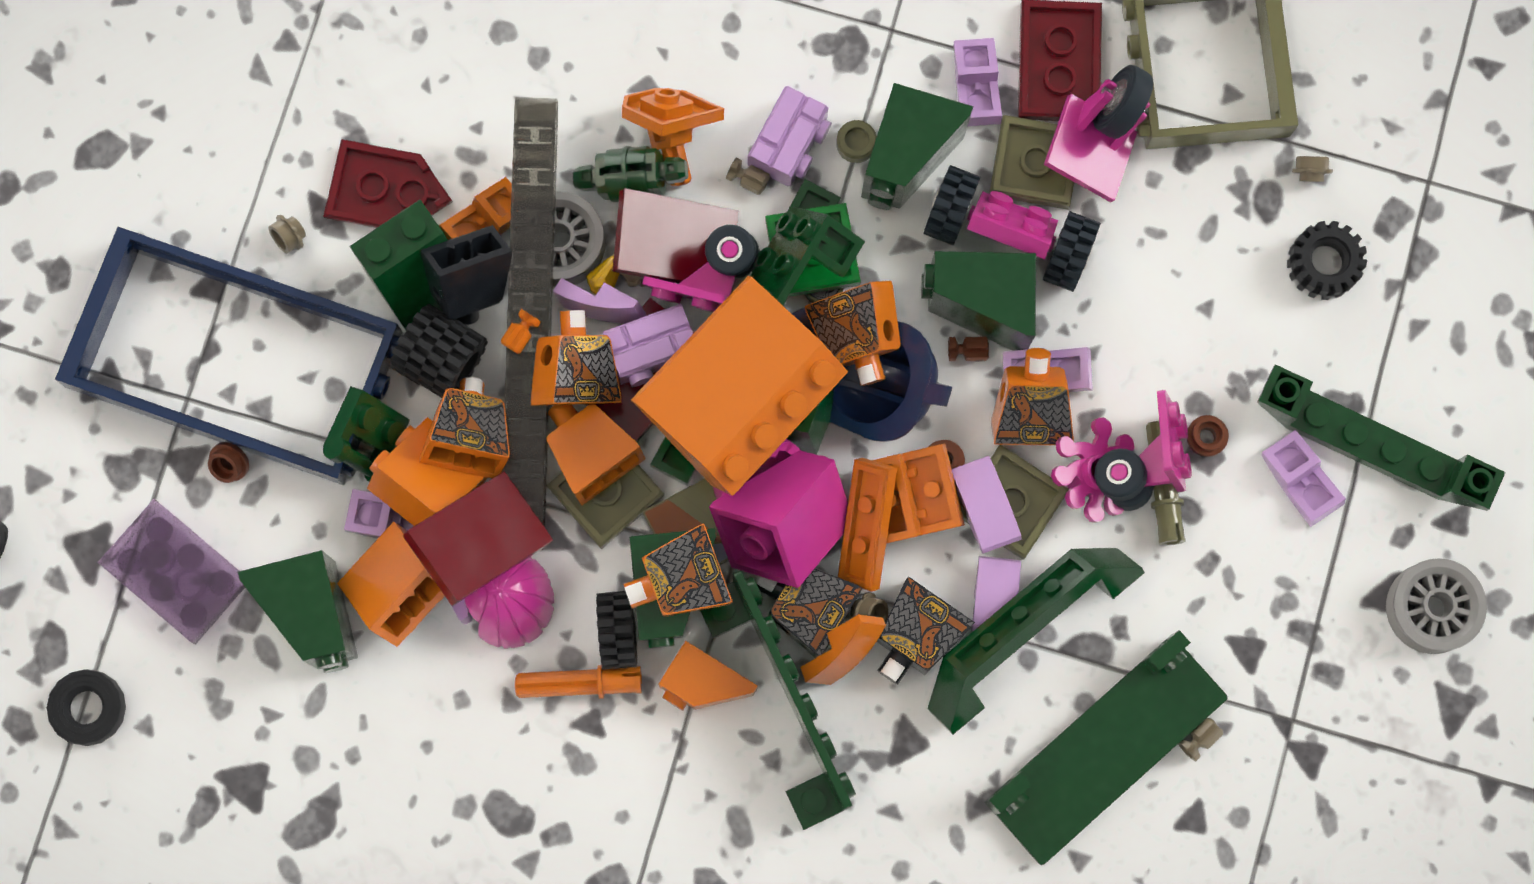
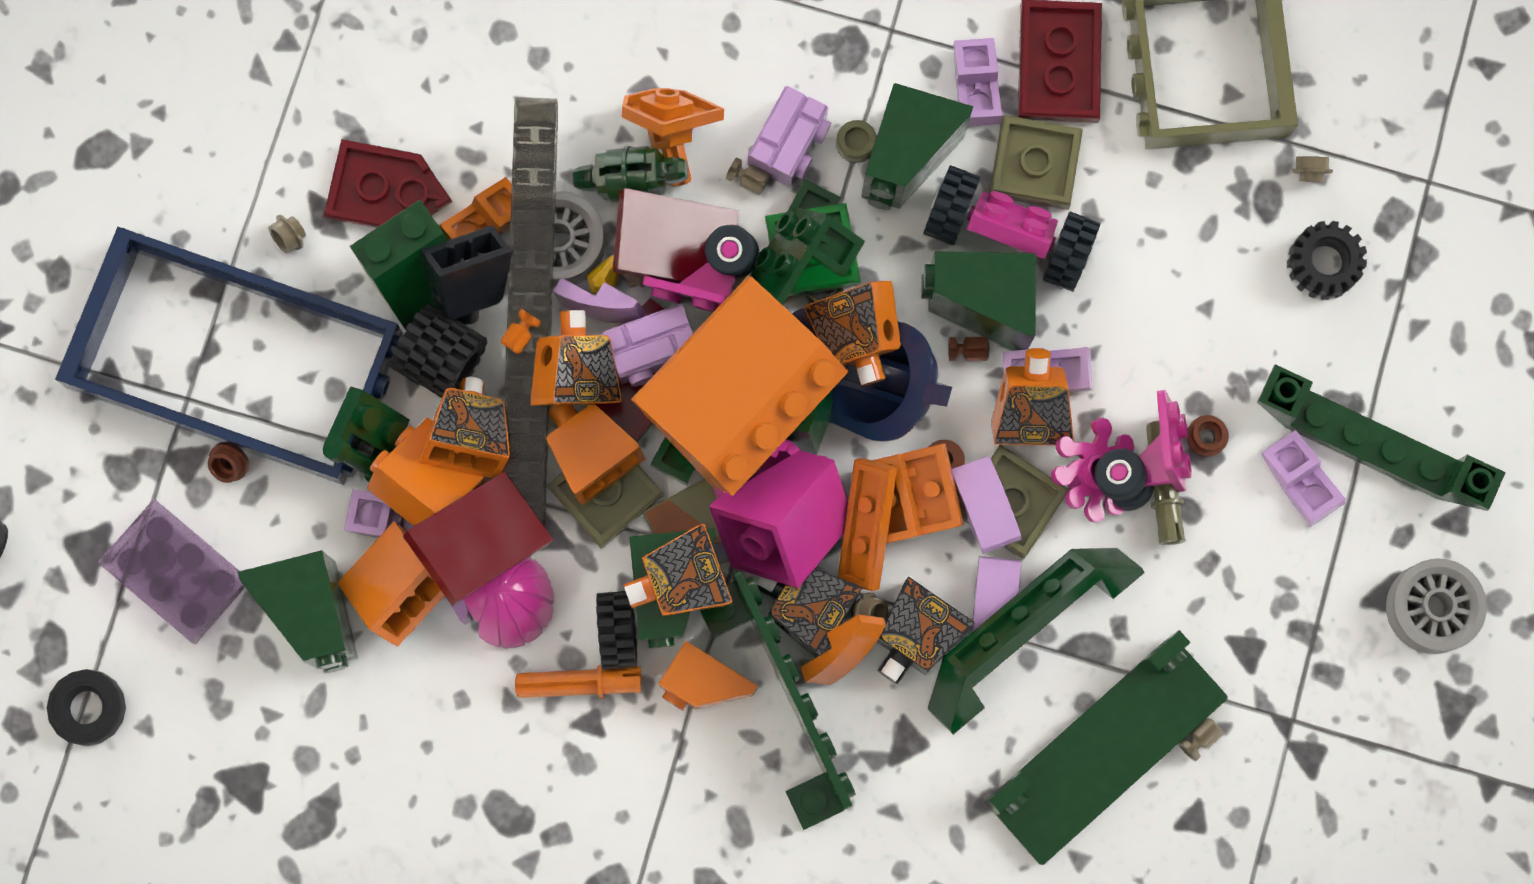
dark pink plate [1044,65,1153,203] -> none

